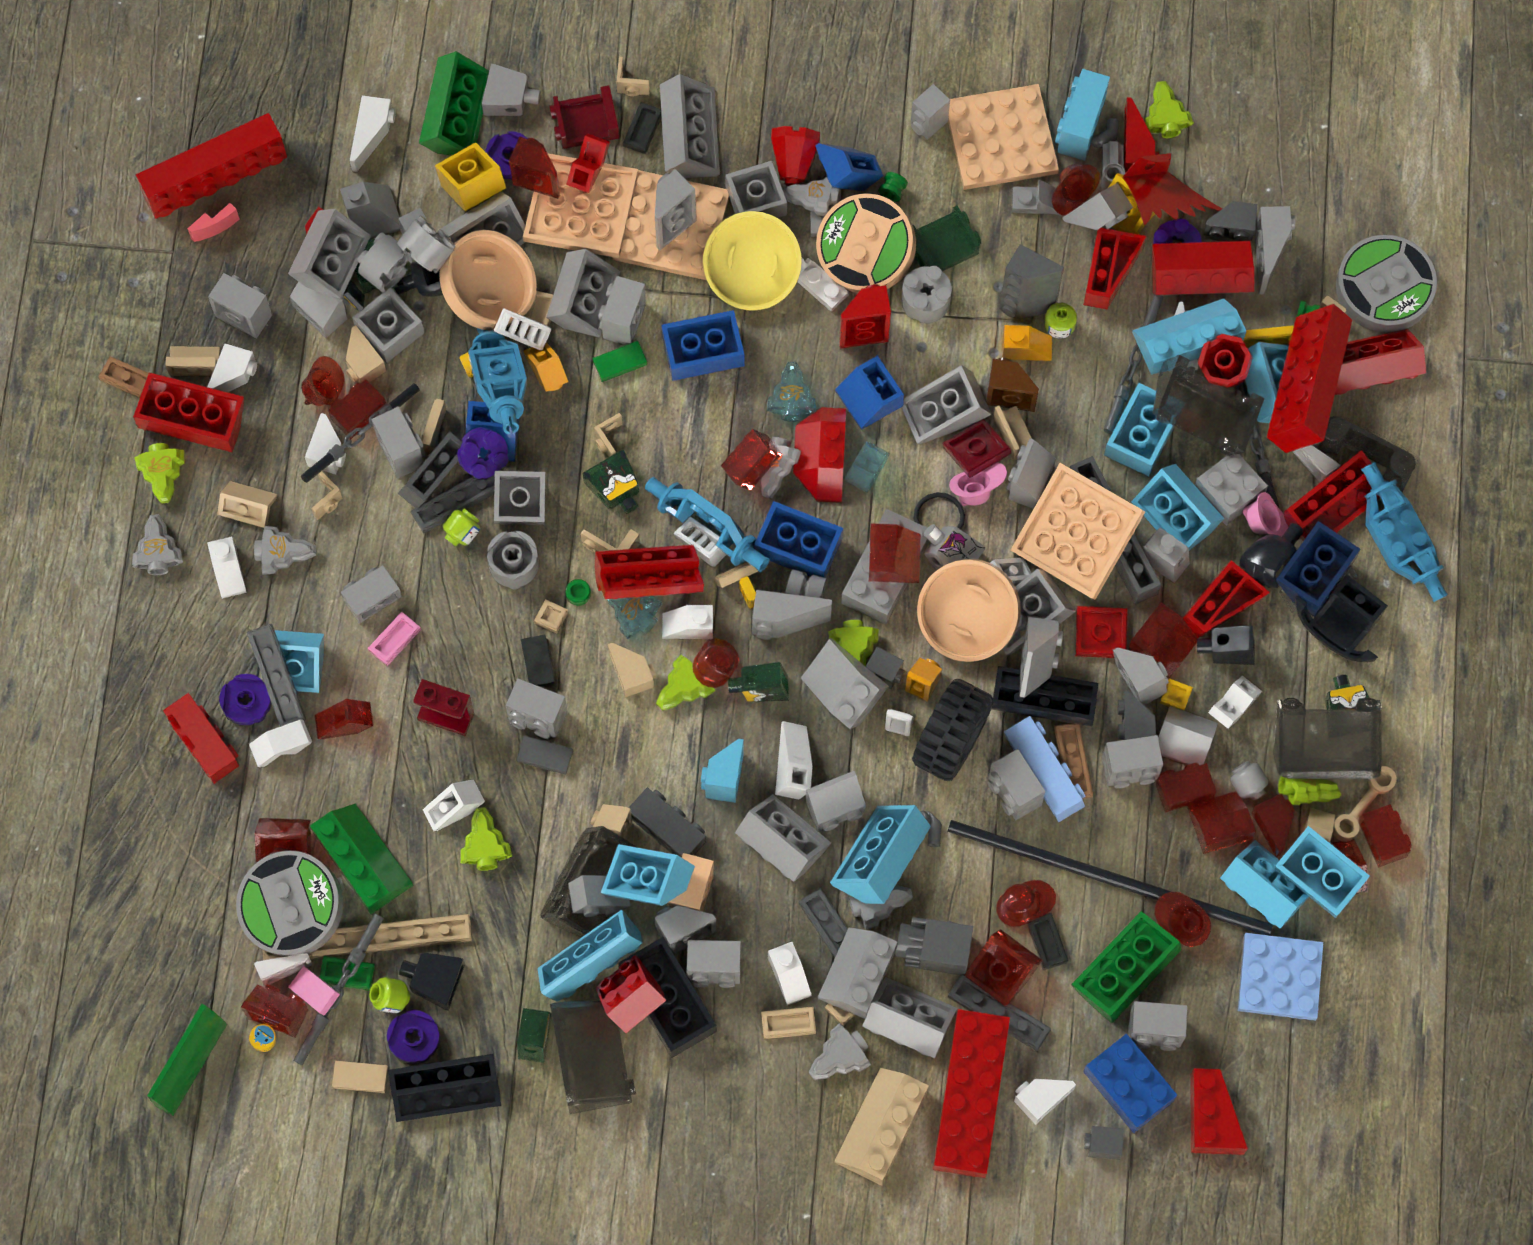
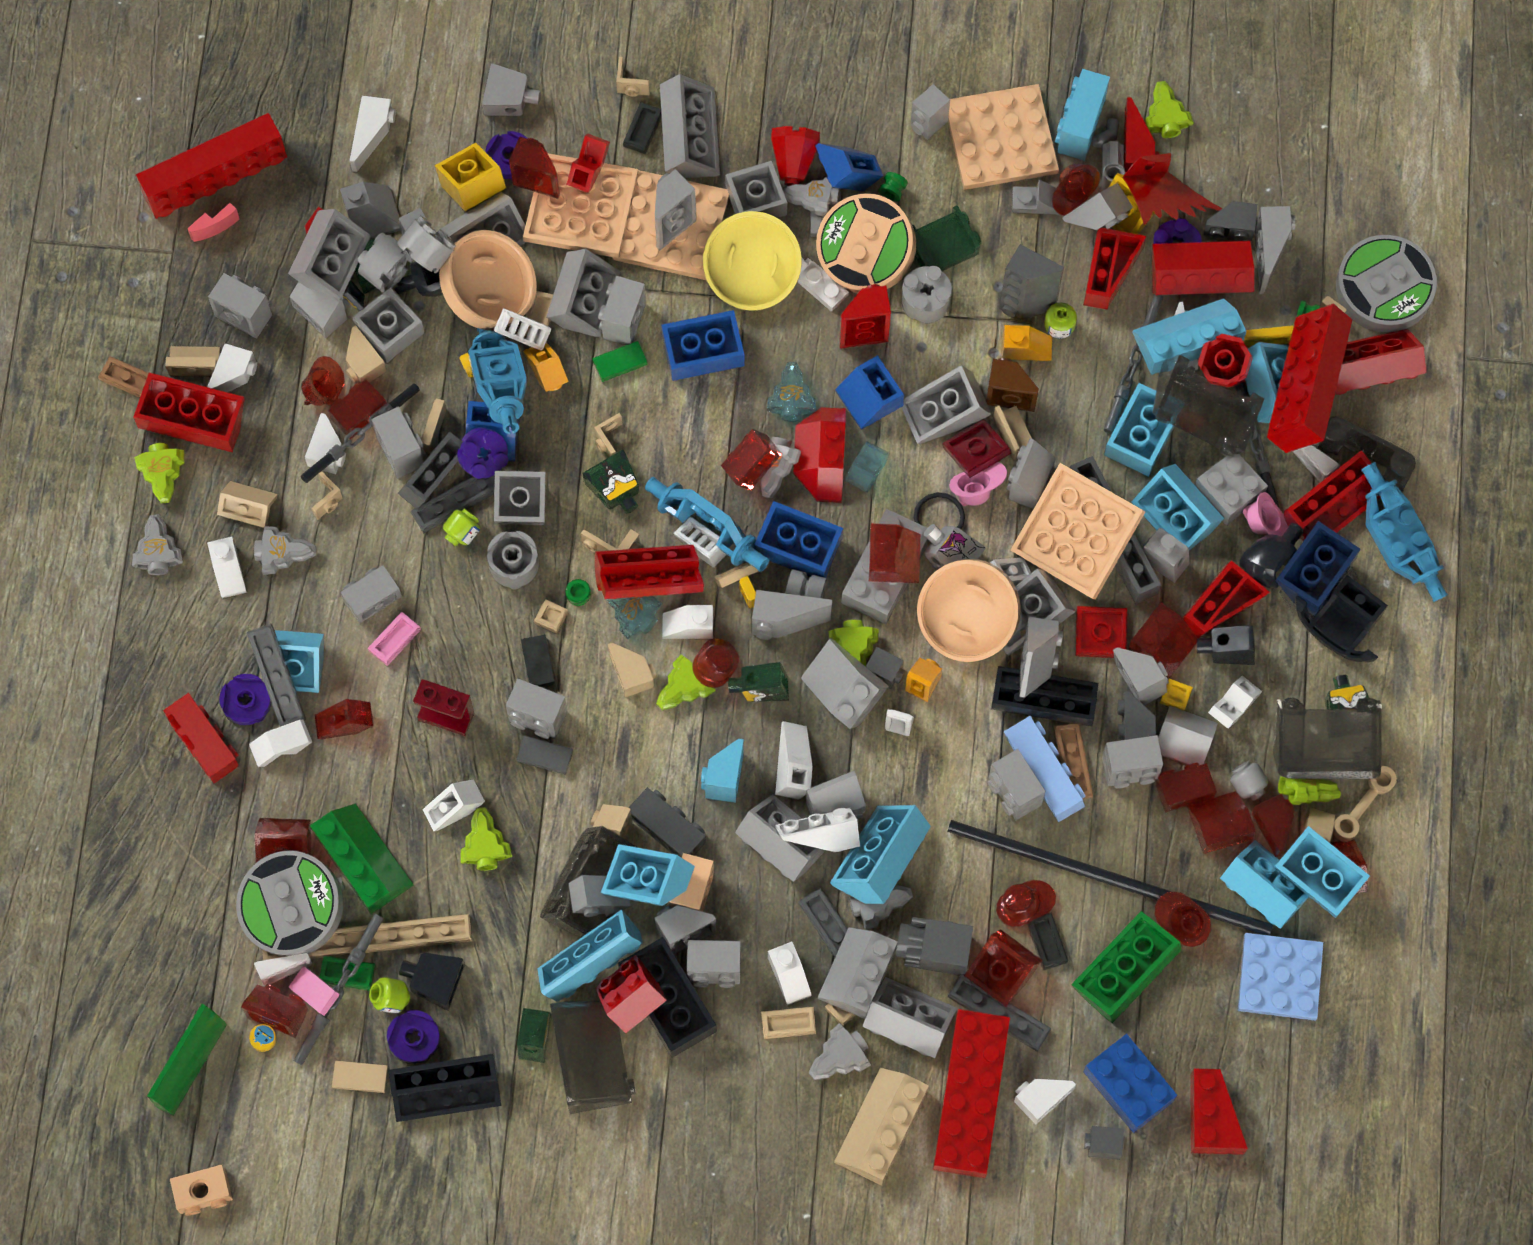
green slope [419,51,489,156] -> none
dark red panel [549,85,619,149] -> none
black tyre [912,679,994,781] -> none
dark grey arm [920,811,942,847] -> none
light grey brick [1128,1001,1187,1051] -> none
clear red brick [1358,804,1412,868] -> none
none -> light nougat brick [170,1165,233,1216]
none -> white slope [775,808,860,852]

